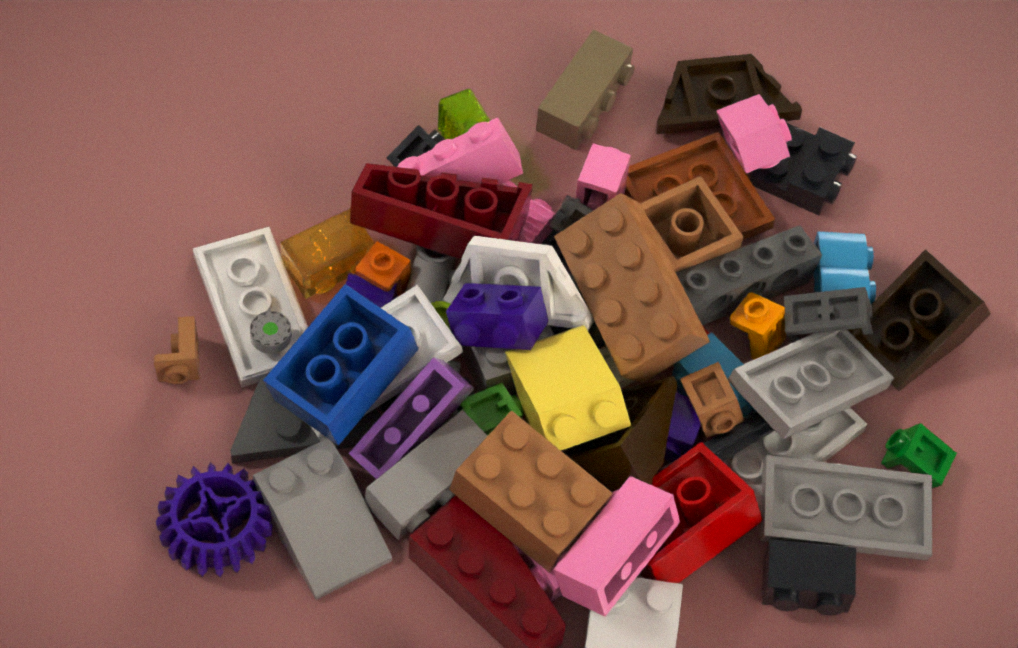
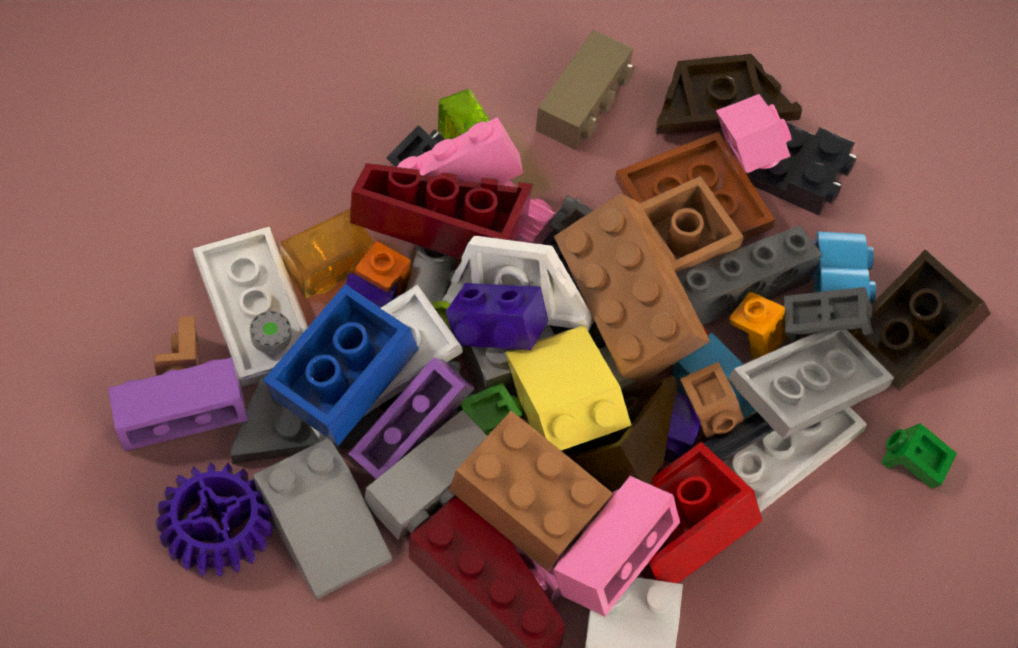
bright pink brick [575,143,631,210] -> none
light grey plate [760,455,932,561] -> none
black brick [762,539,856,615] -> none
none -> medium lavender brick [108,357,248,451]

